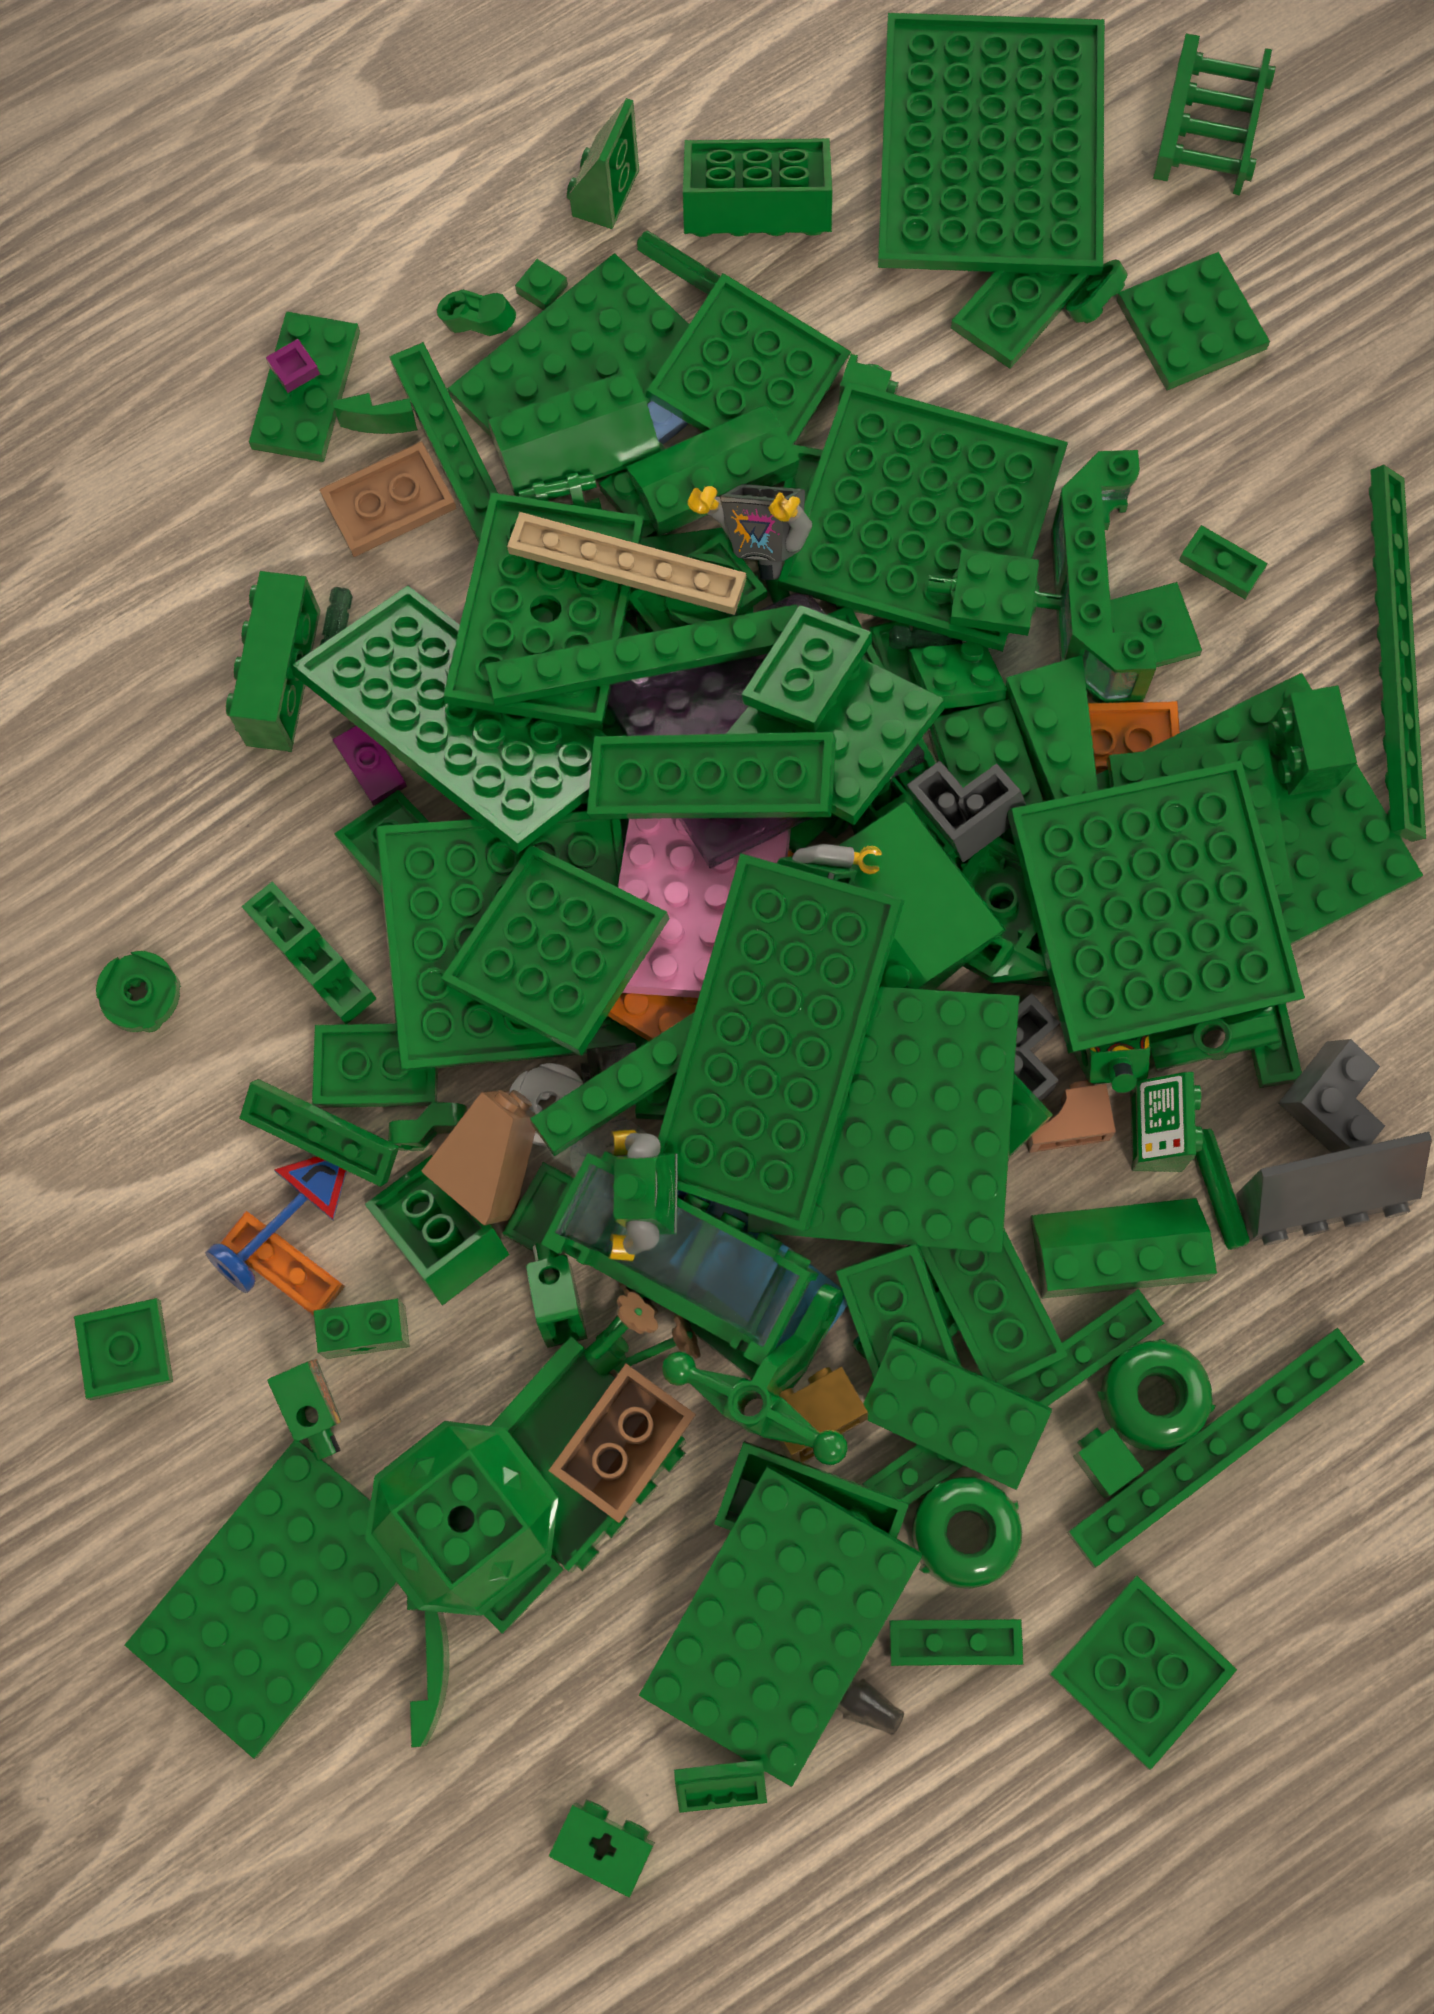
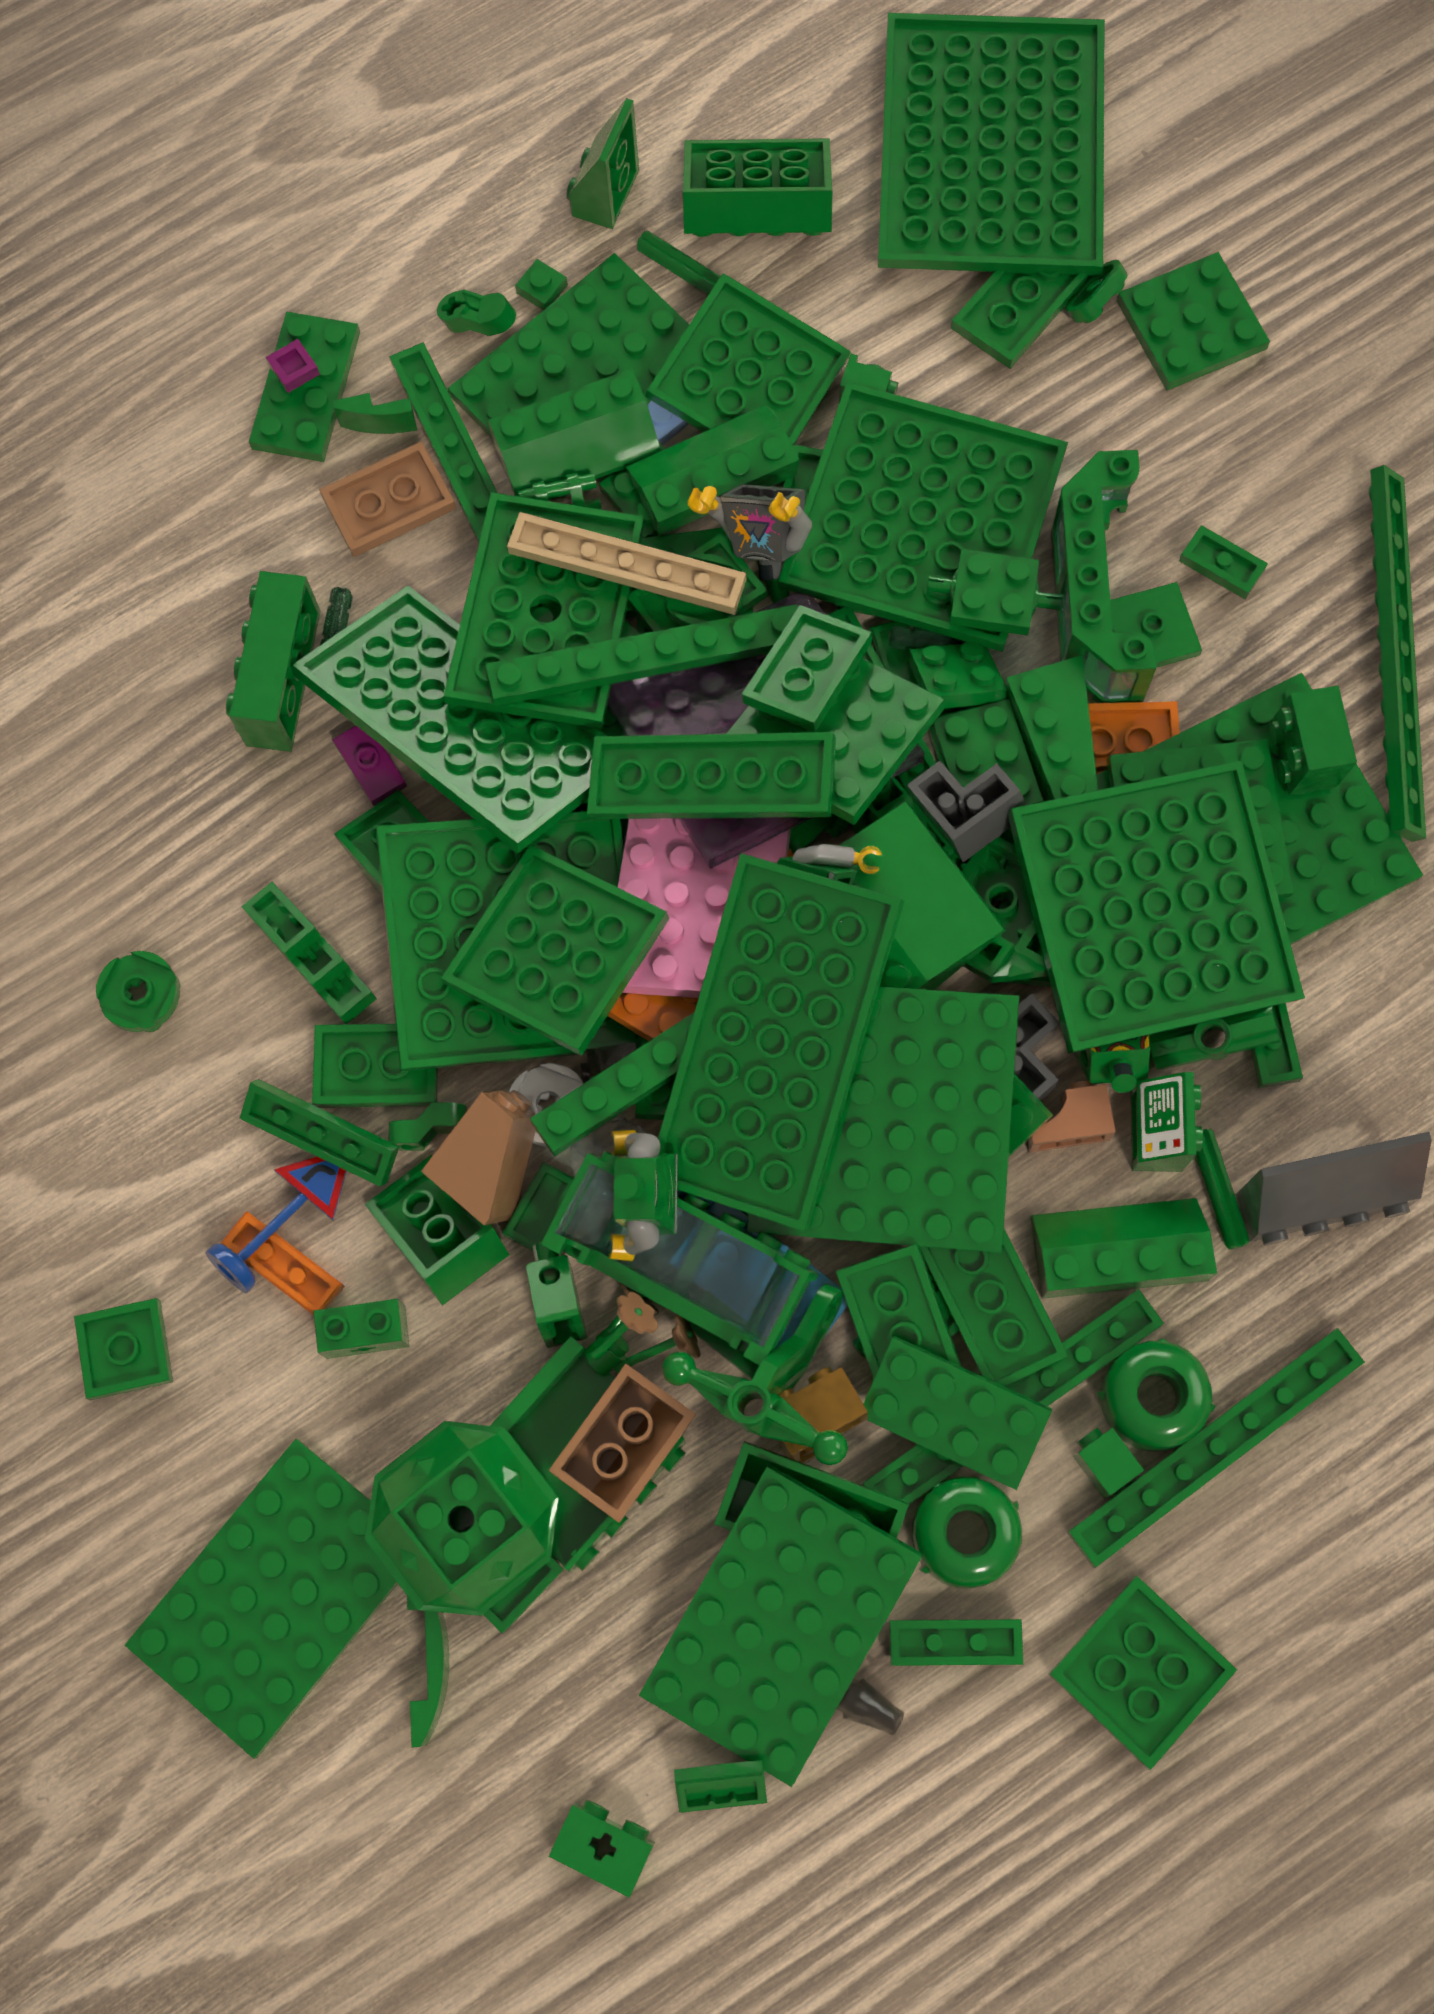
green torso [267,1359,341,1461] -> none
green fence [1153,33,1276,195] -> none
dark grey brick [1278,1039,1385,1153] -> none

